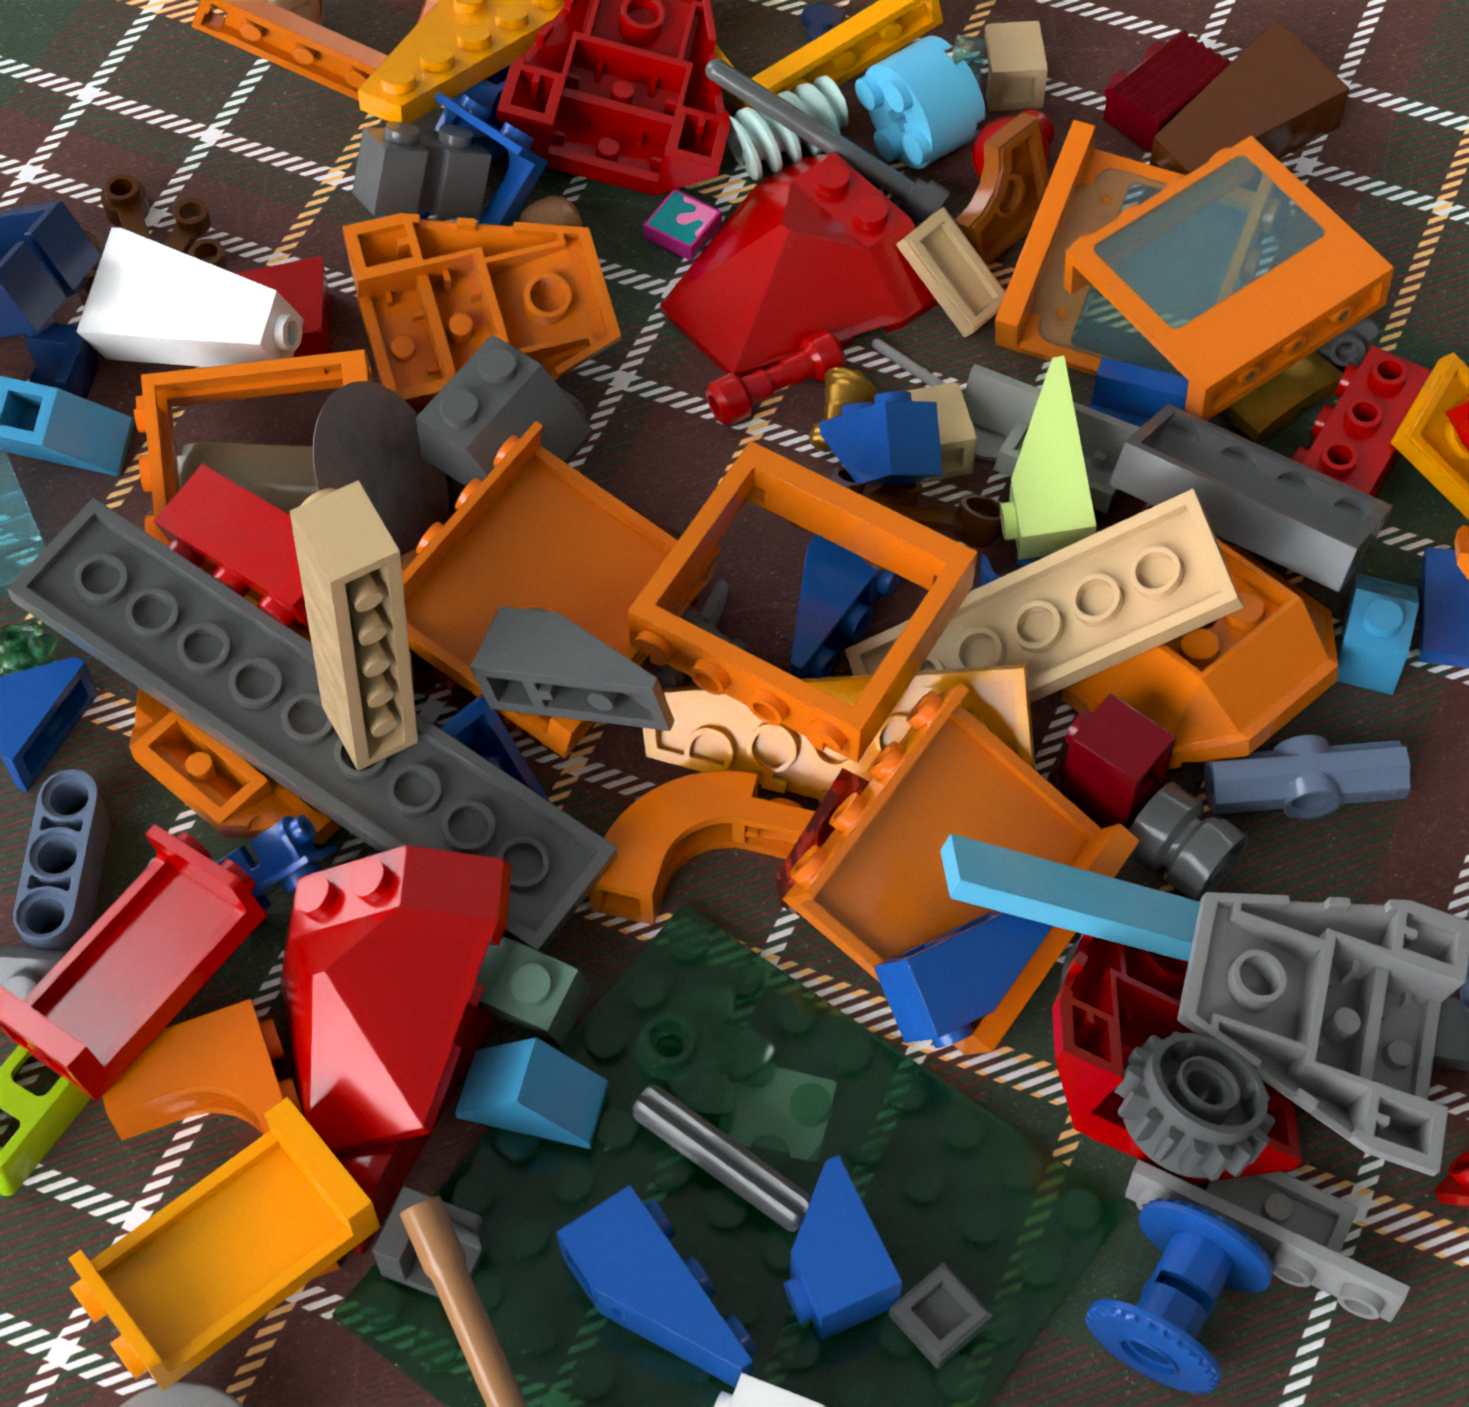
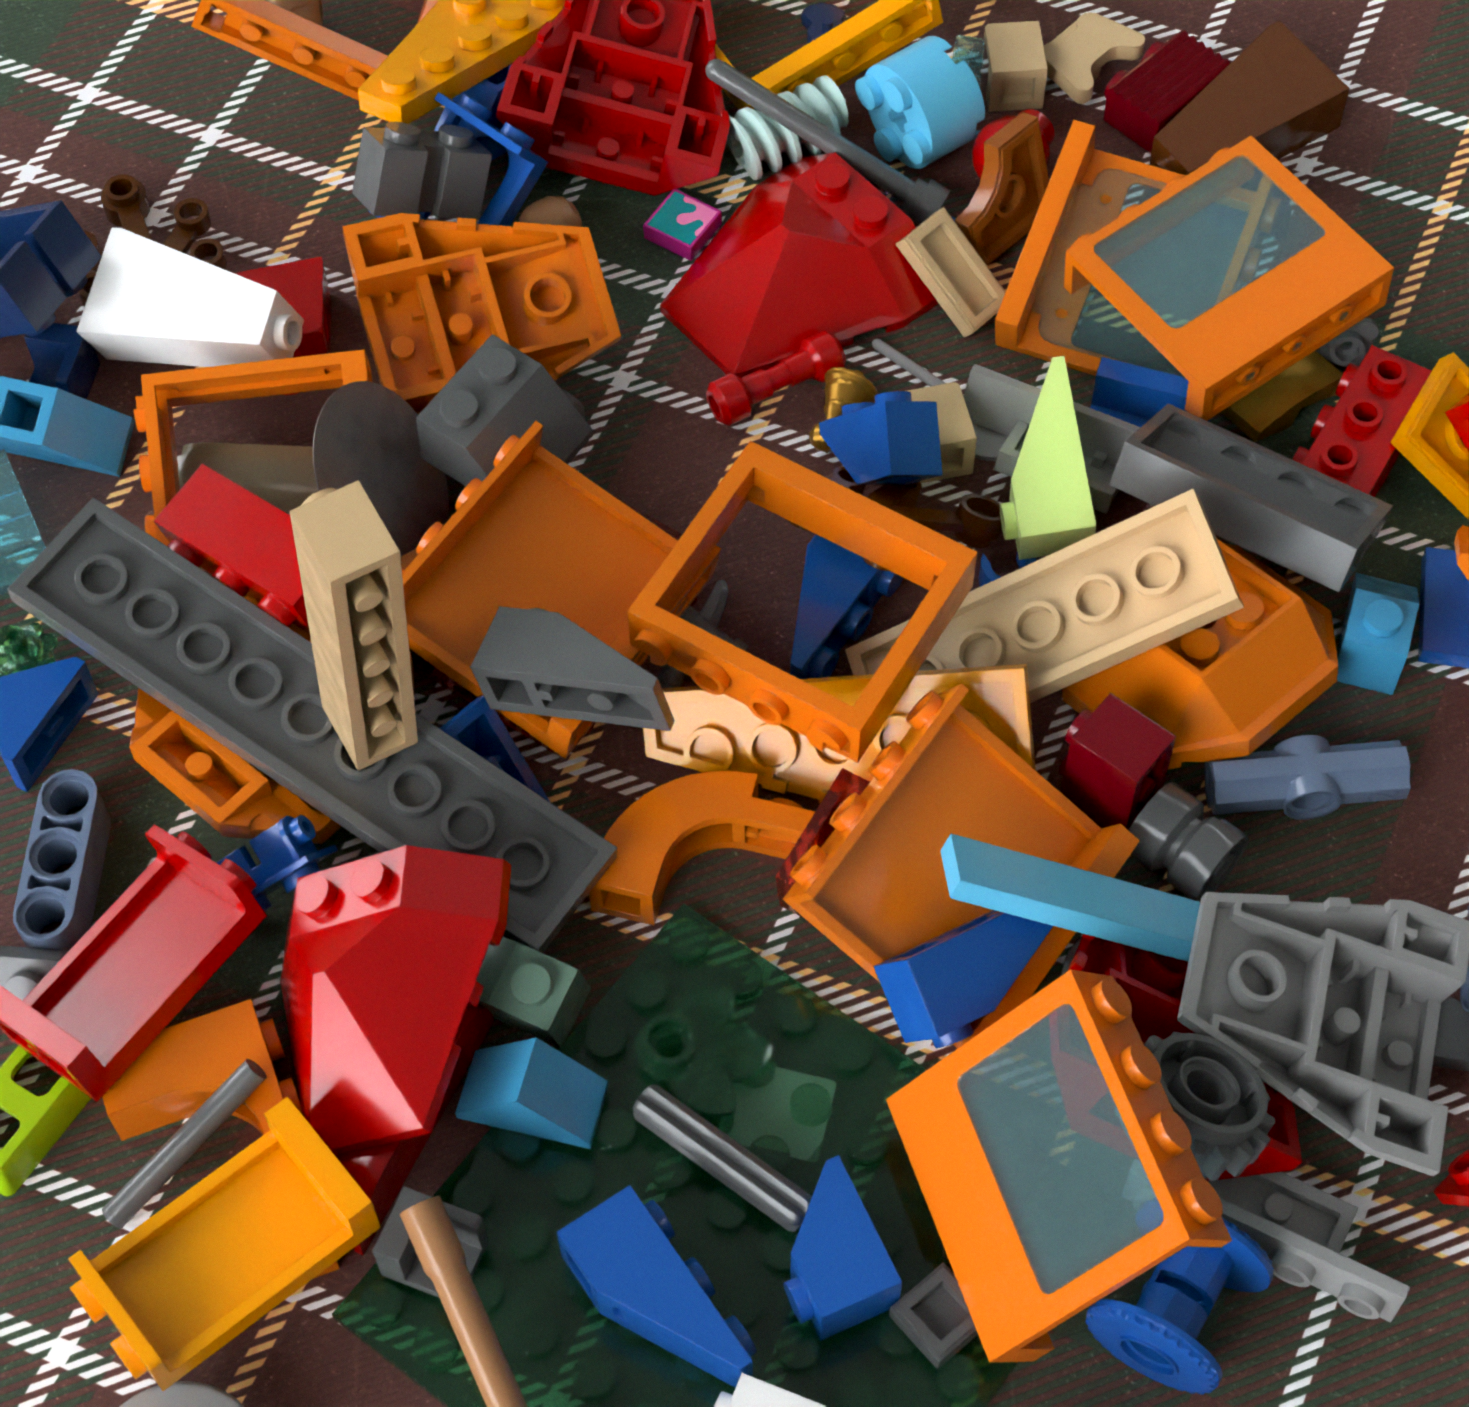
none -> dark grey bar [102,1059,267,1228]
none -> panel [886,969,1232,1362]
none -> tan piece [1044,12,1145,104]

